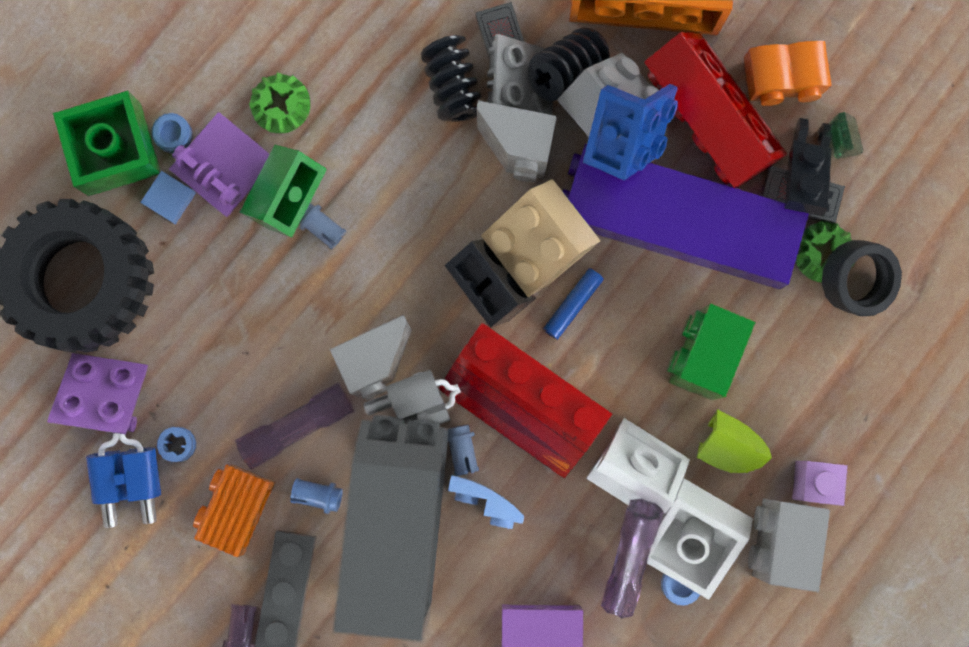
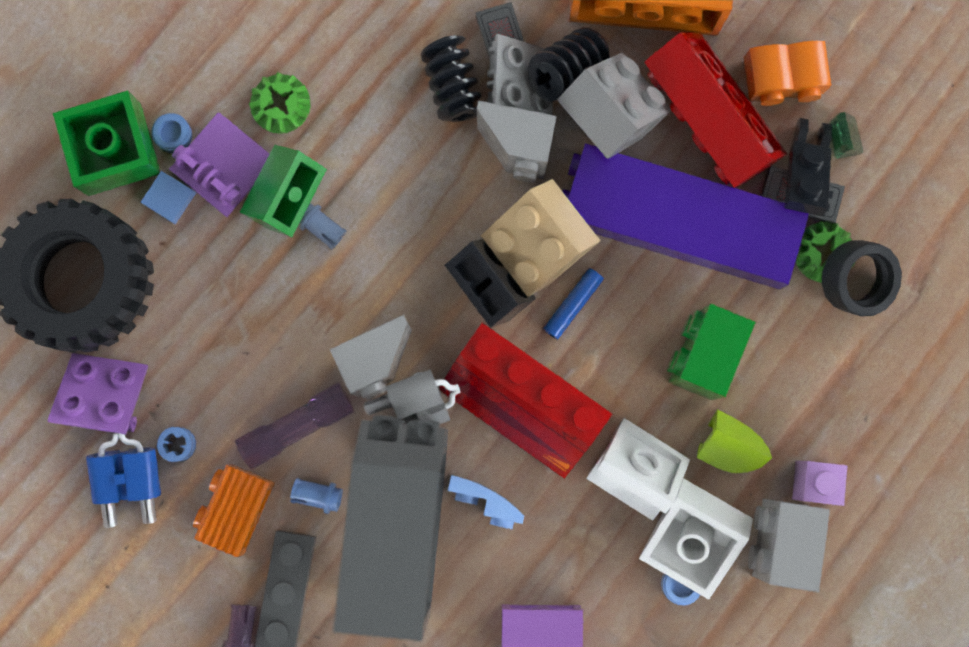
sand blue pin [447,424,479,476] -> none
blue bracket [583,84,678,180] -> none
clear purple axle [601,498,663,618] -> none

